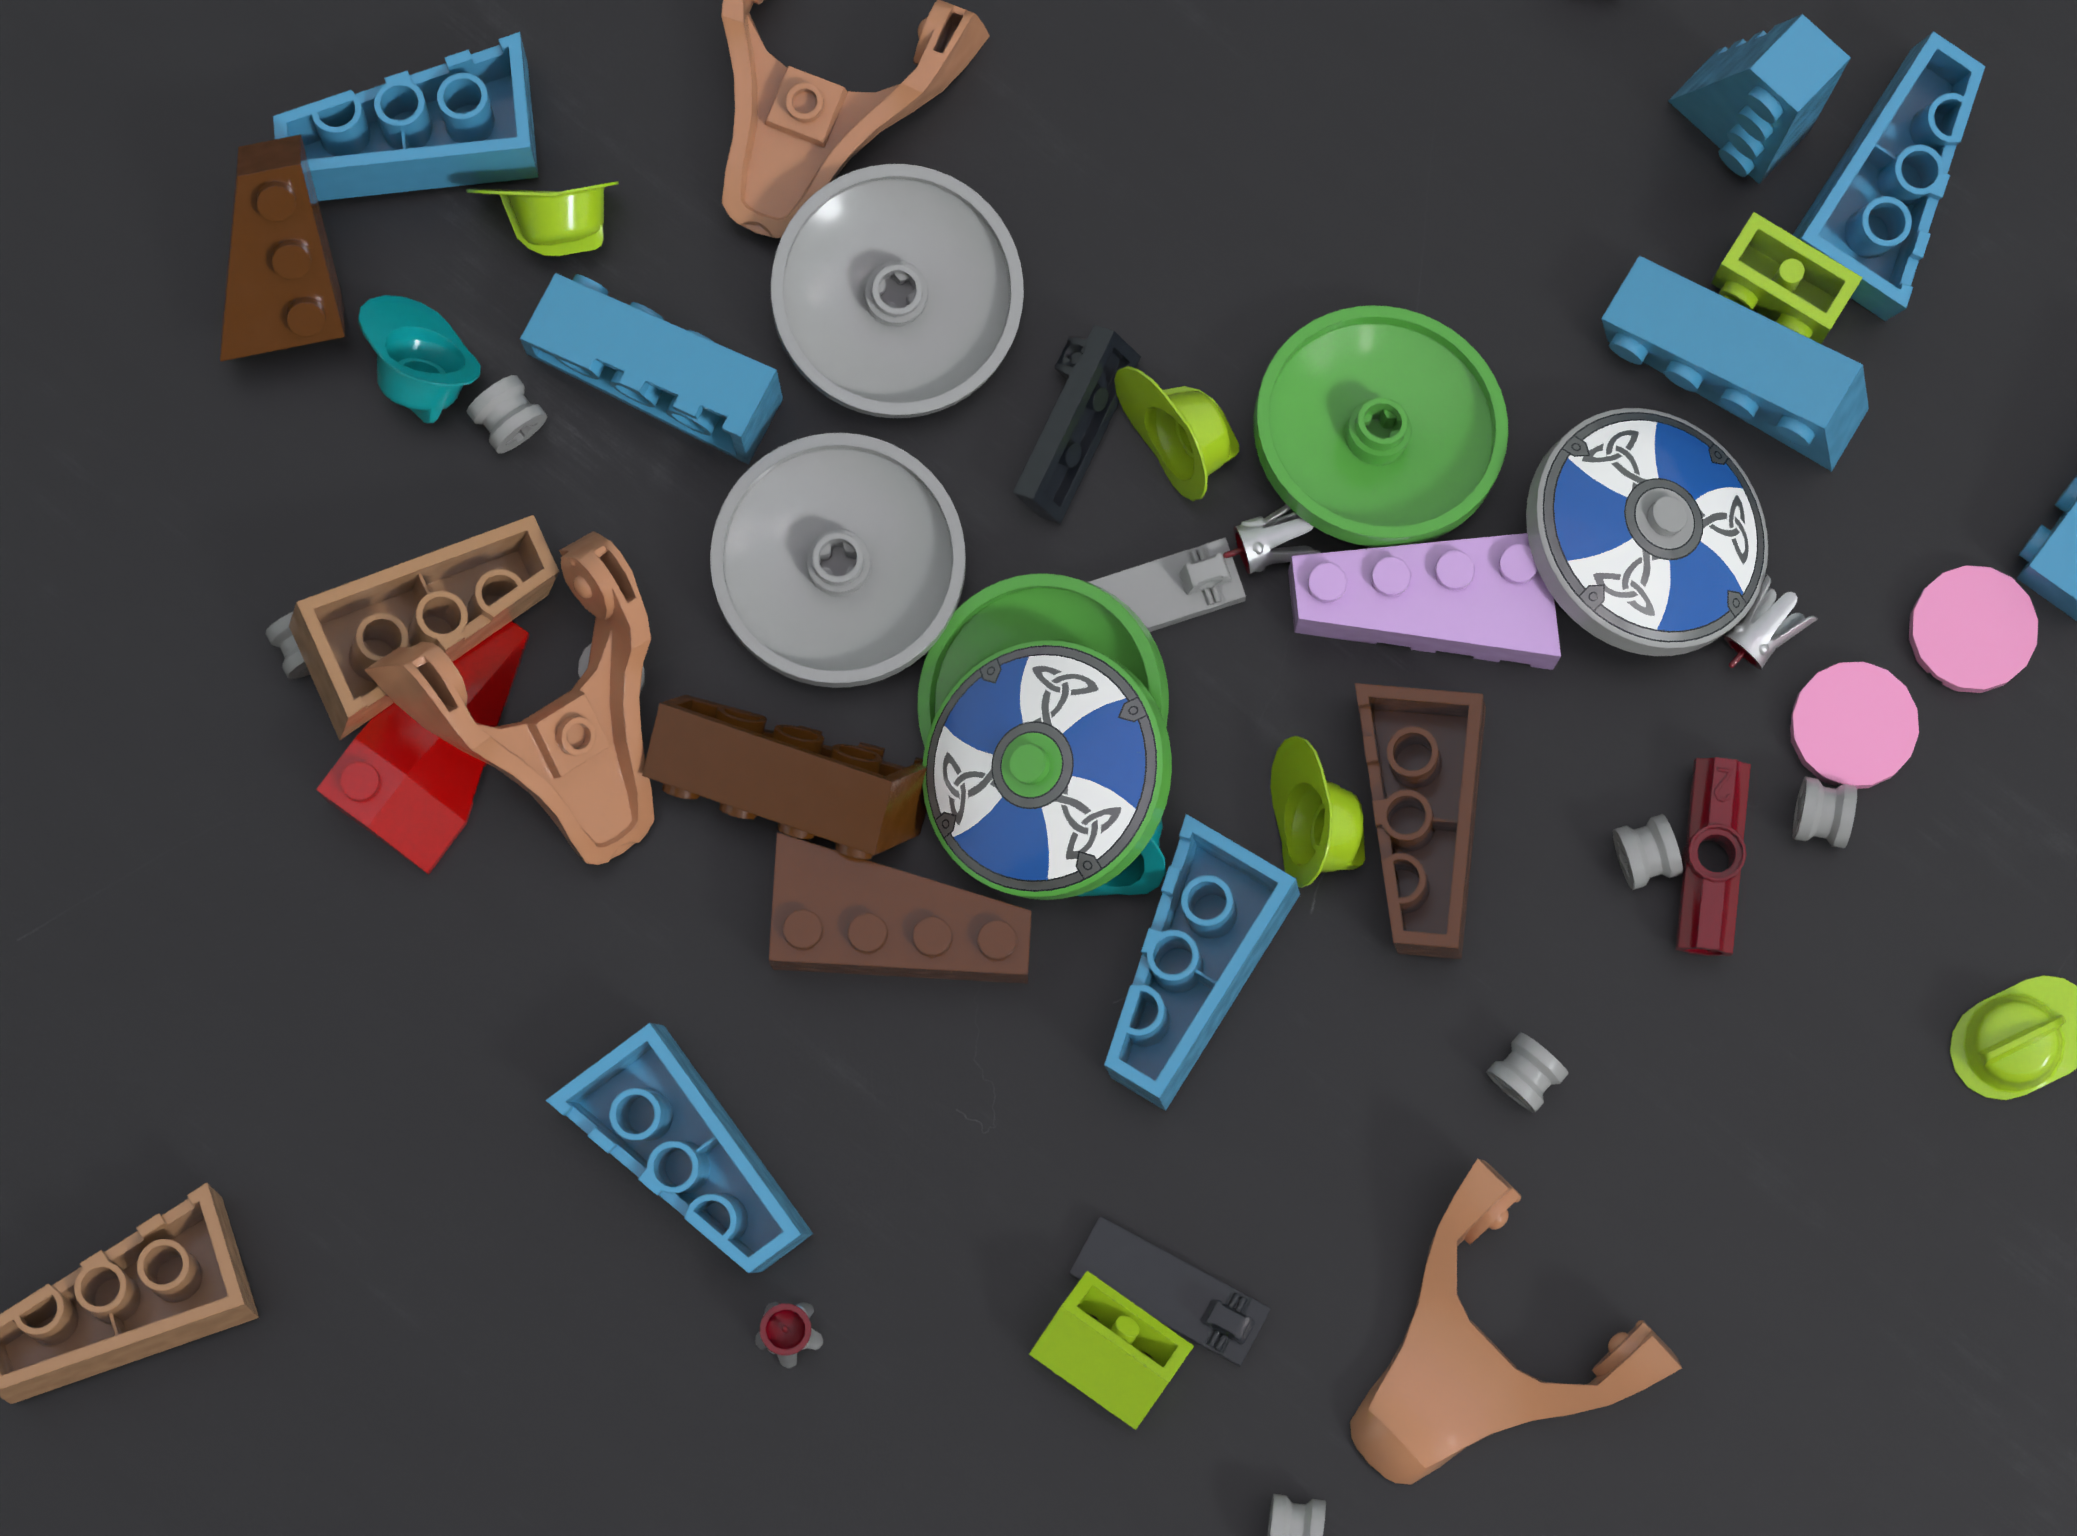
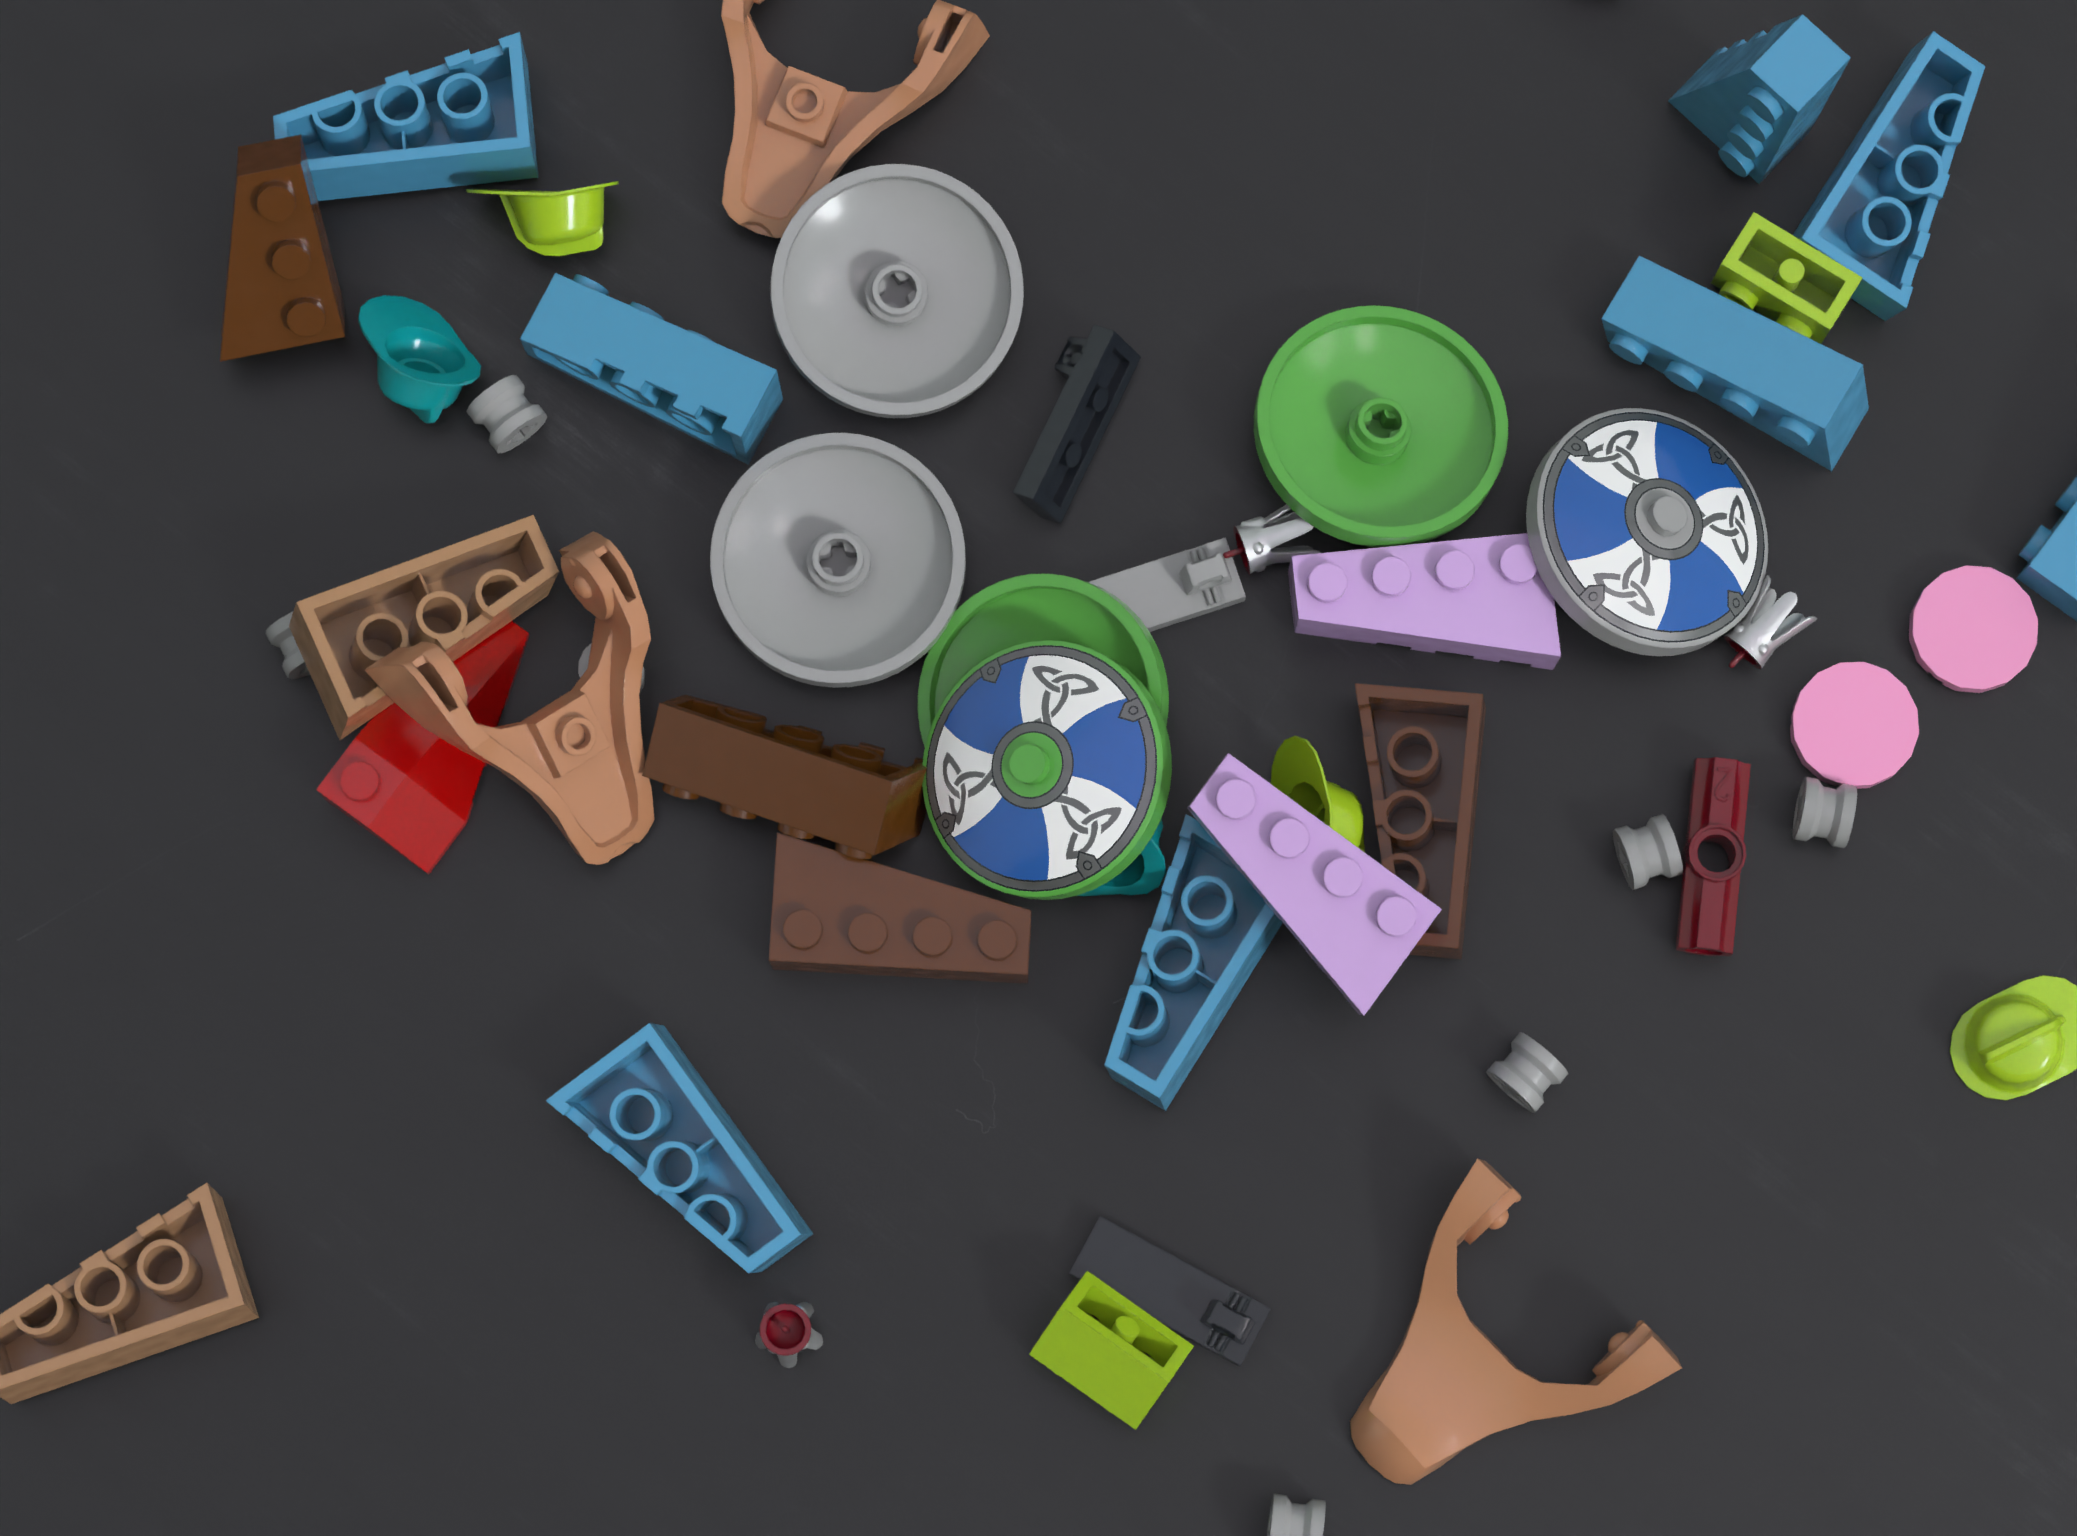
lime piece [1114,366,1239,501] -> none
none -> lavender wedge [1187,753,1442,1016]

